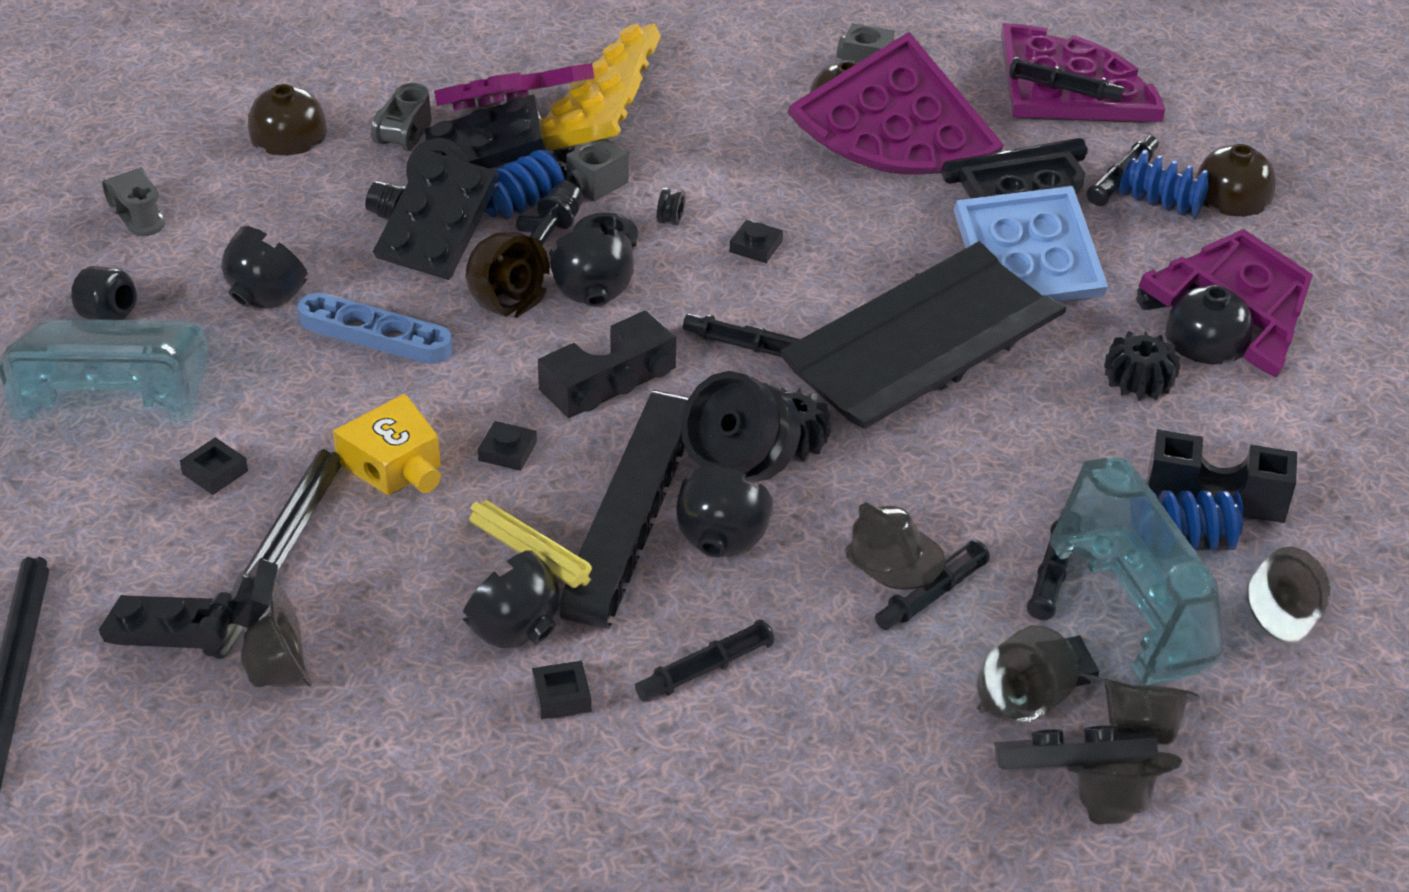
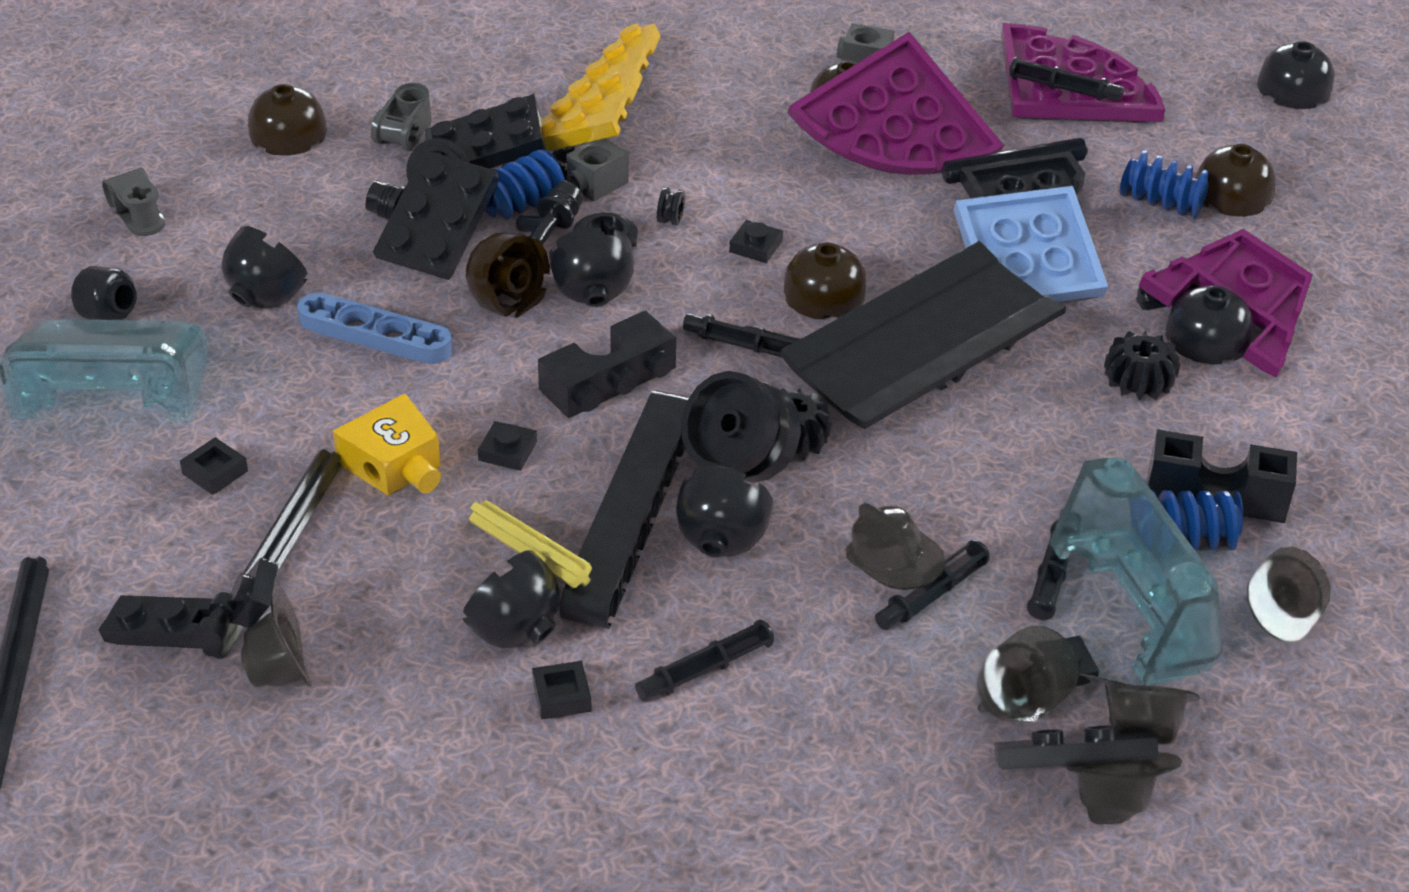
magenta wing [434,63,595,111] -> none
black piece [1086,136,1159,206] -> none
none -> dark brown cylinder [783,242,866,320]
none -> black cylinder [1257,41,1335,109]

